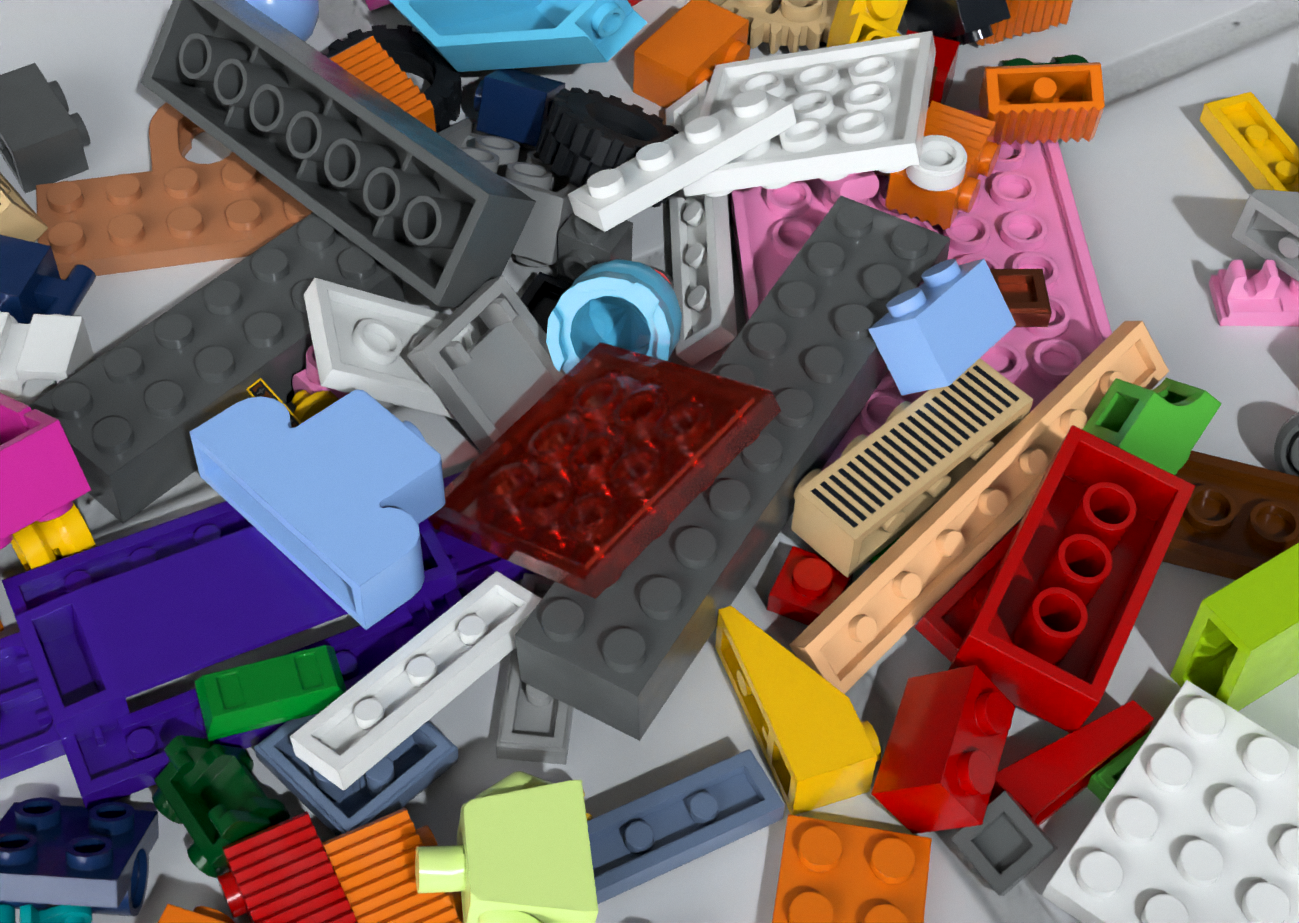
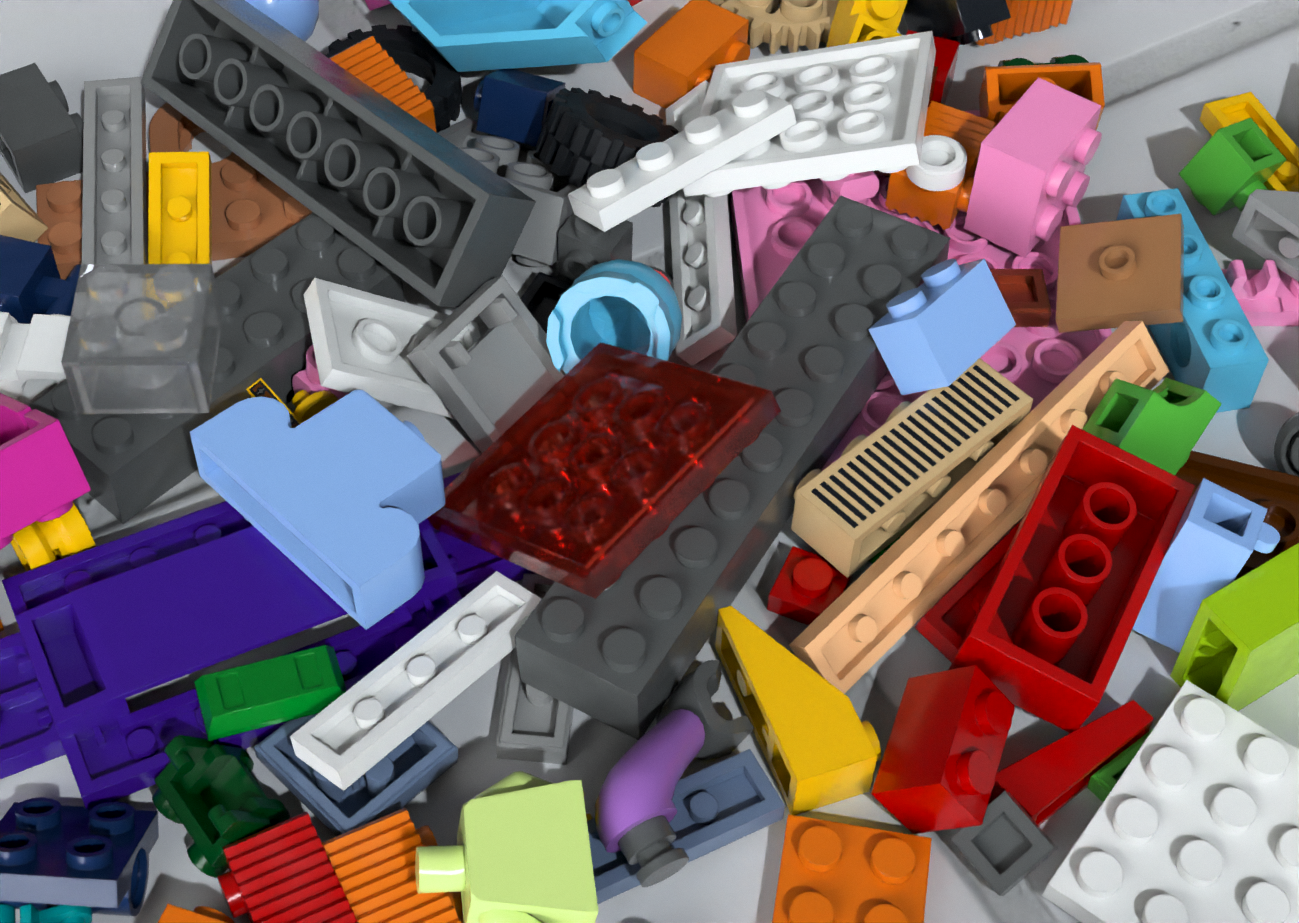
none -> clear brick [61,264,223,414]
none -> light grey plate [81,77,148,347]
none -> yellow plate [148,152,212,323]
none -> piece [595,660,754,887]
none -> bright pink brick [964,77,1102,258]
none -> medium nougat plate [1056,214,1184,333]
none -> medium azure brick [1116,188,1269,413]
none -> light blue brick [1132,478,1280,653]
none -> bright green brick [1179,118,1287,216]

